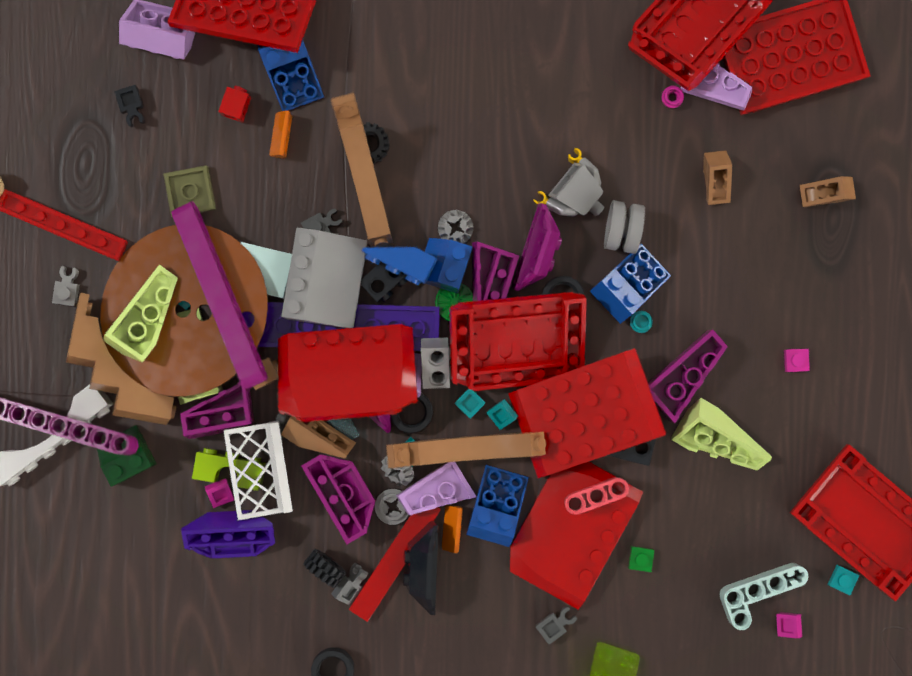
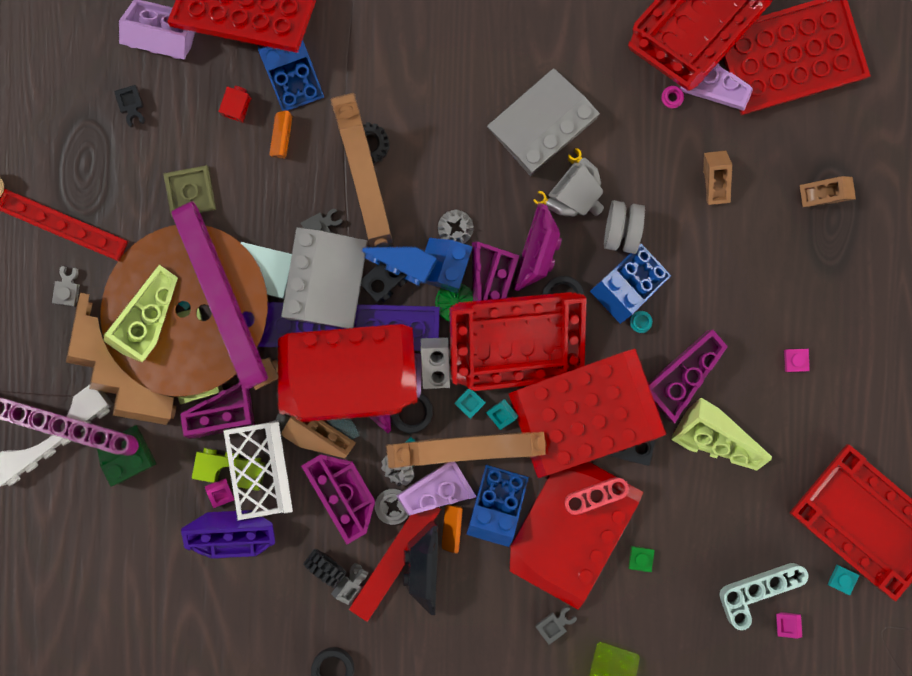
none -> light grey slope [487,68,600,177]

